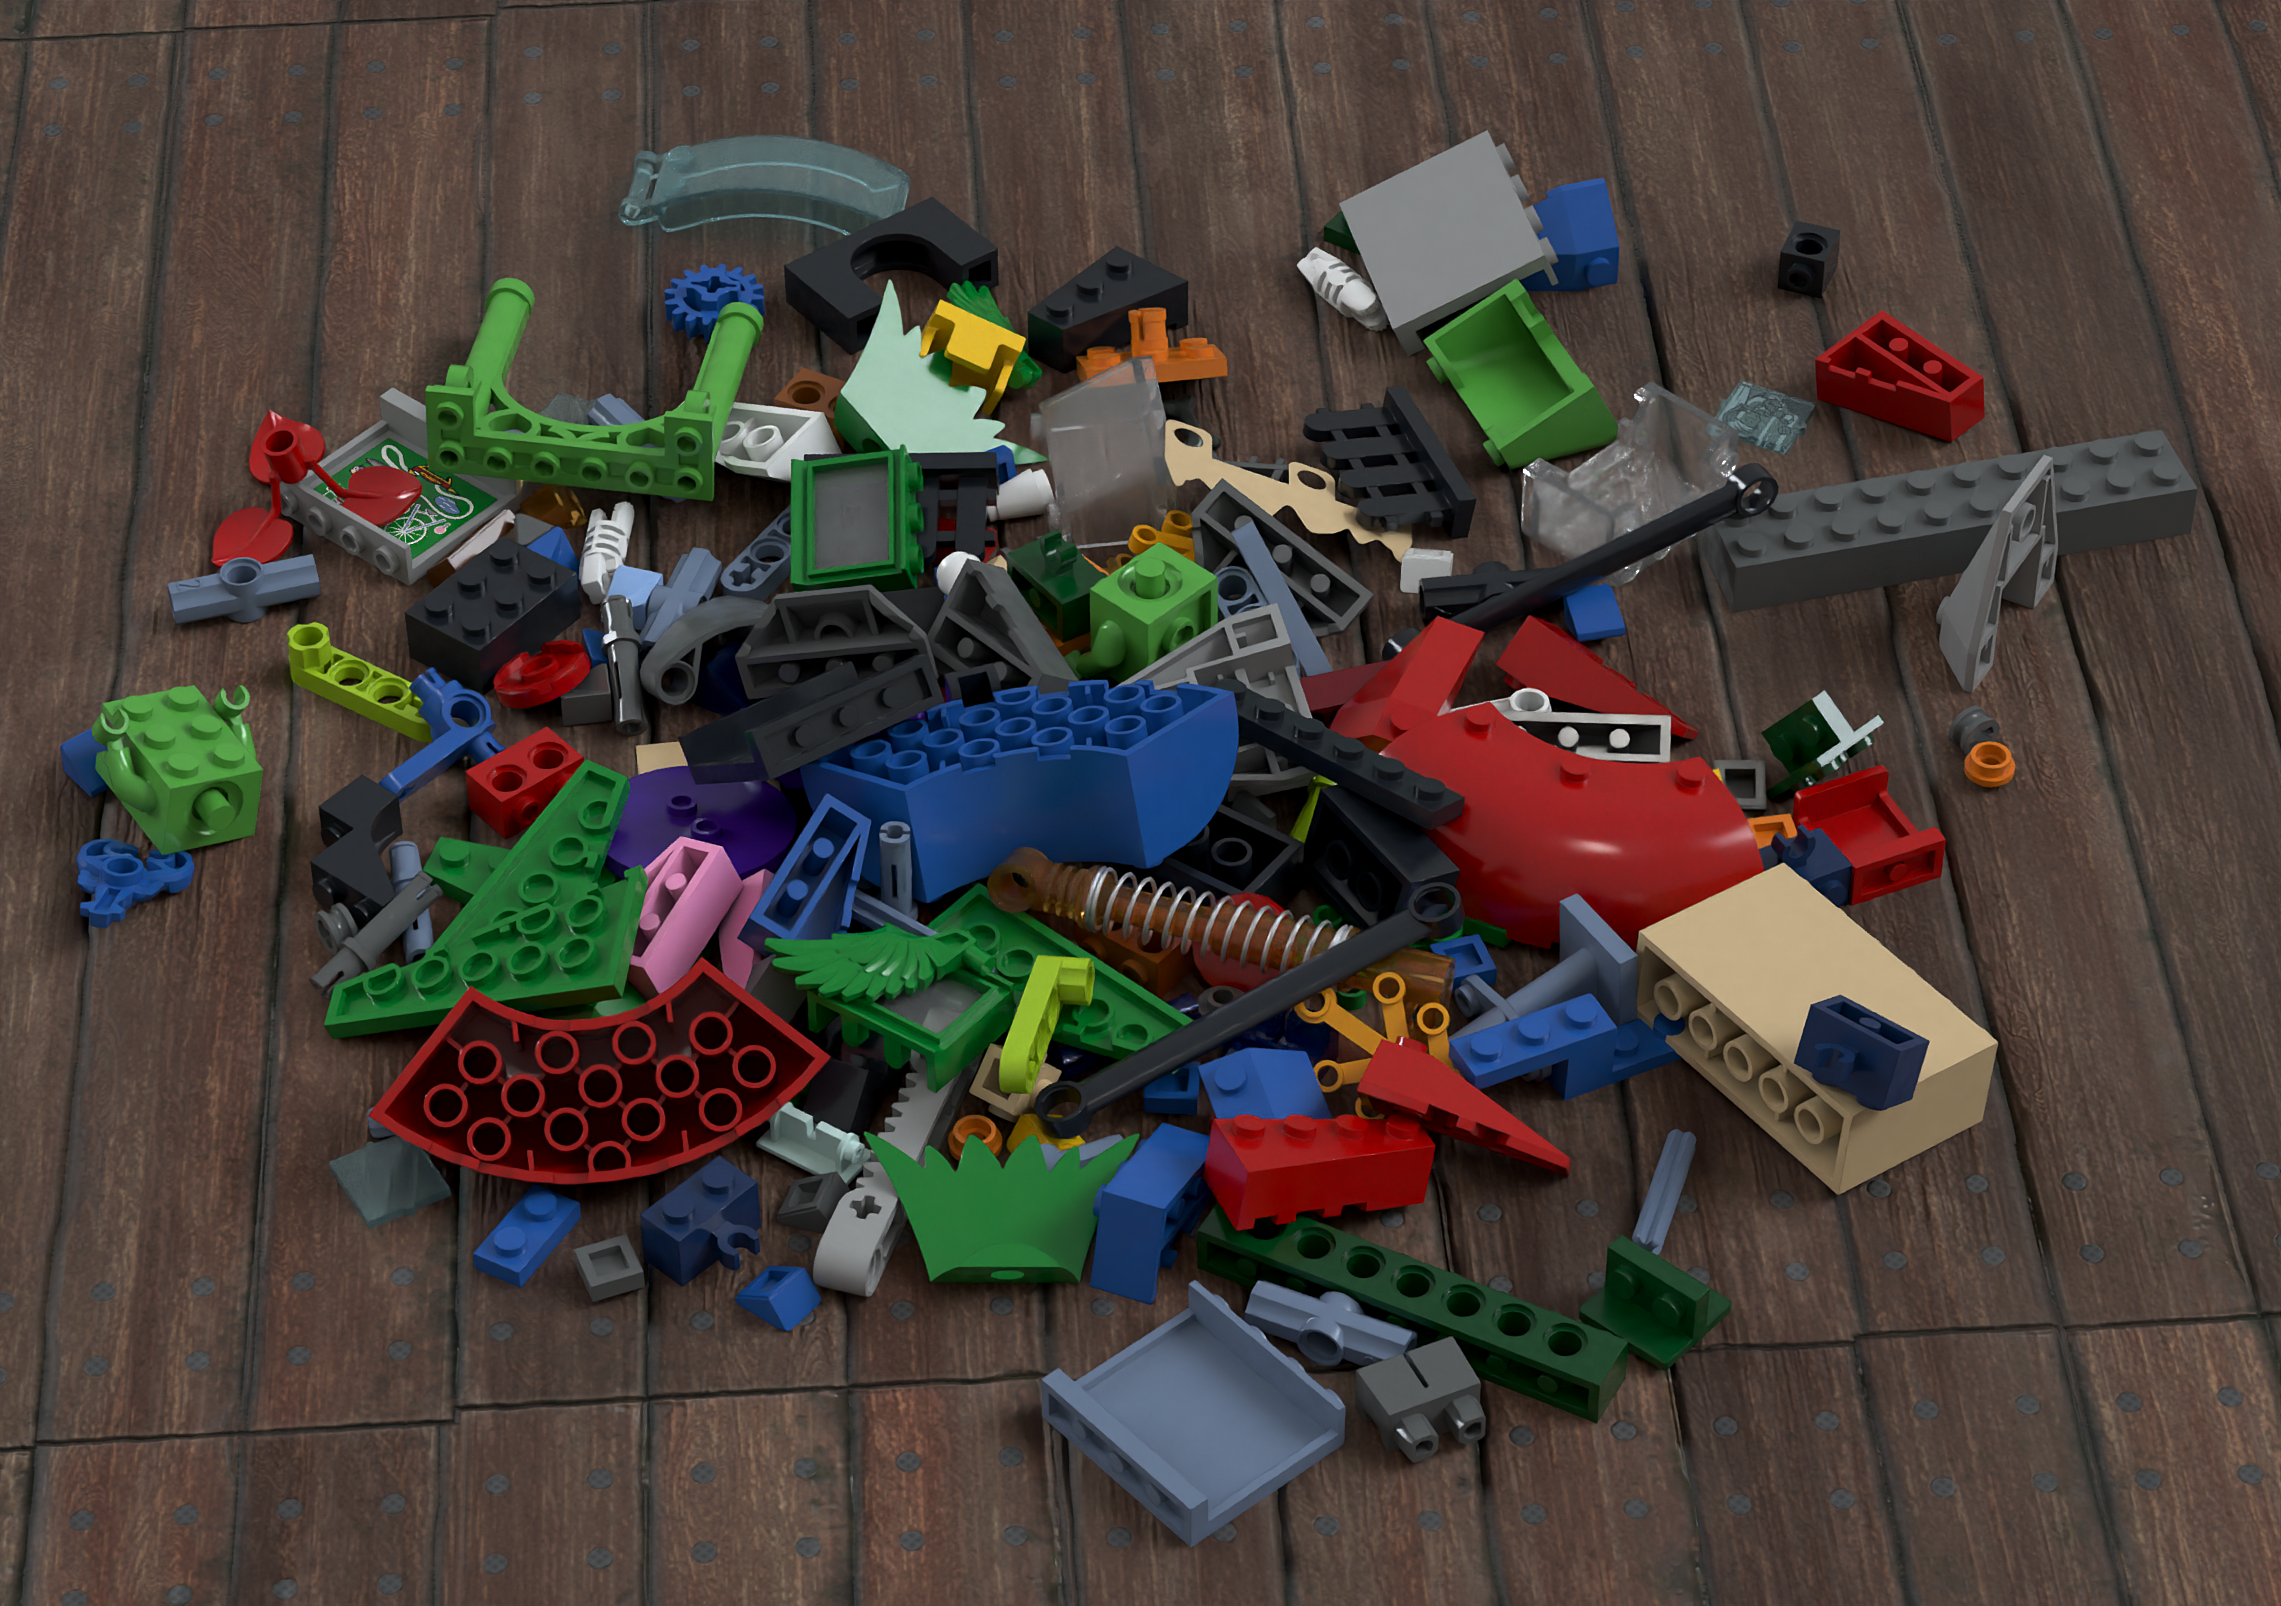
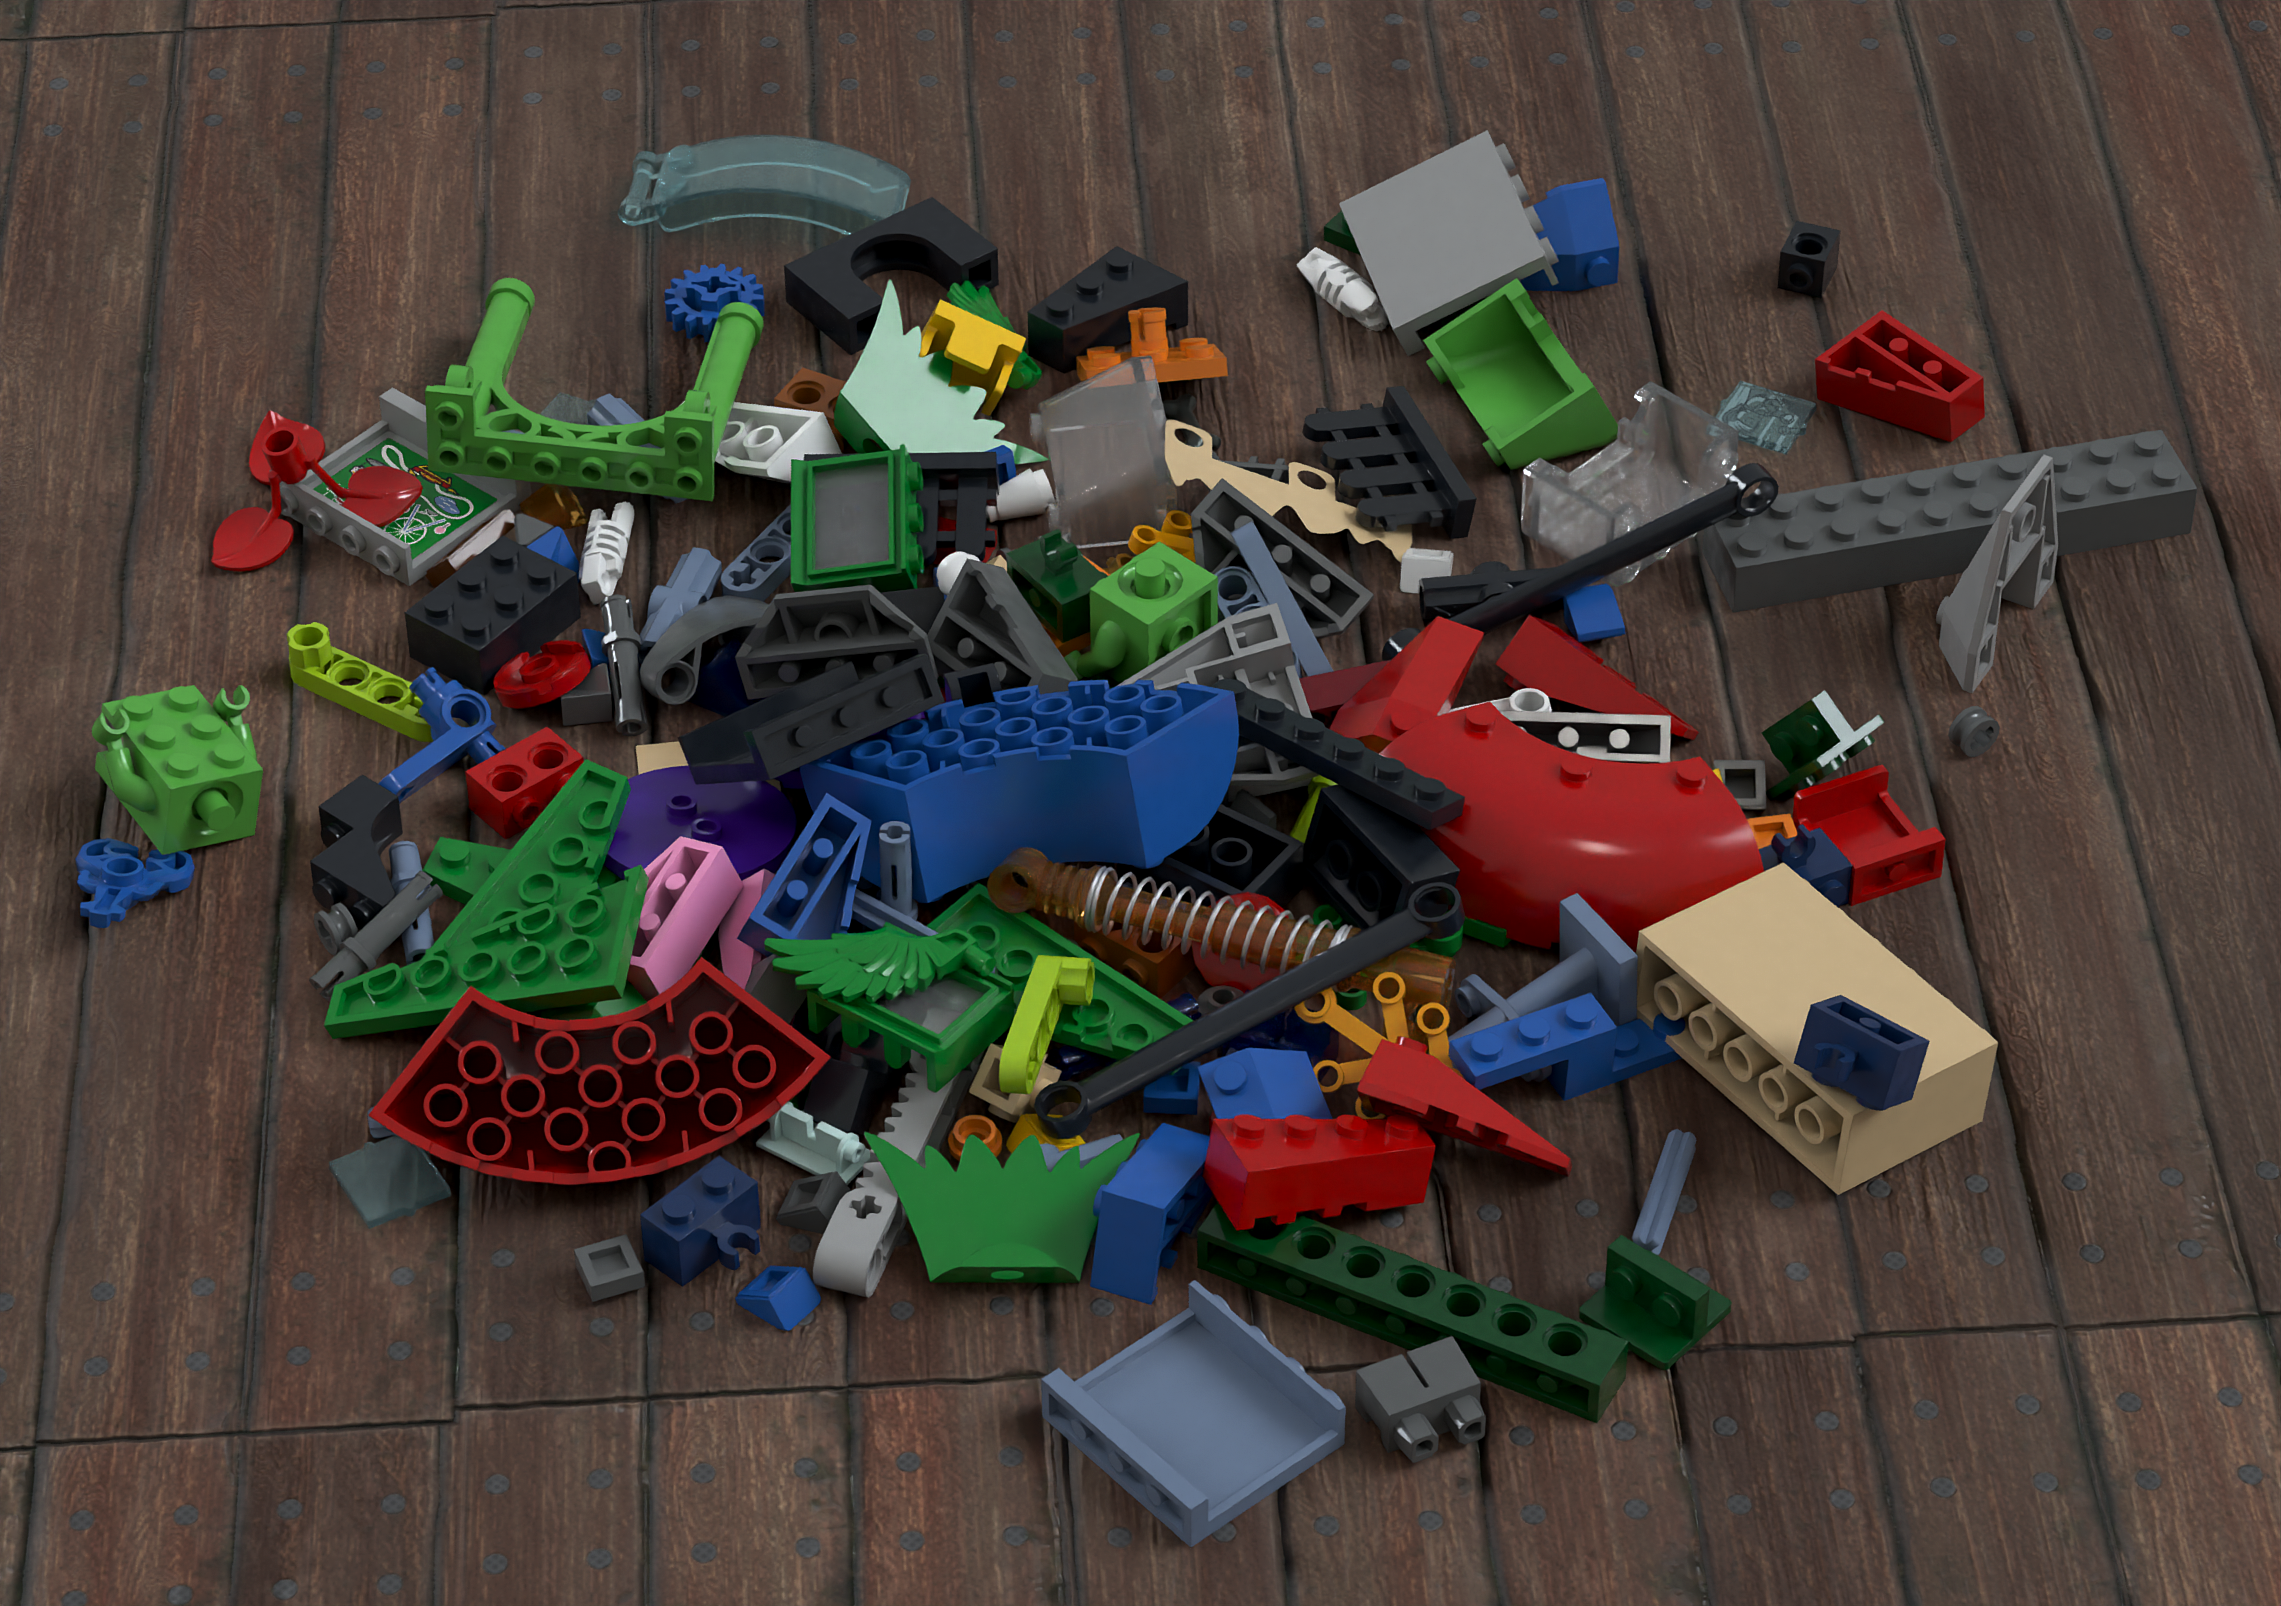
blue slope [60,728,109,797] -> none
sand blue piece [167,554,321,625] -> none
blue plate [473,1184,581,1288] -> none
light blue slope [601,565,664,630] -> none
sand blue piece [1244,1280,1418,1367] -> none
blue plate [1429,934,1497,995] -> none
orange plate [1964,741,2015,788] -> none

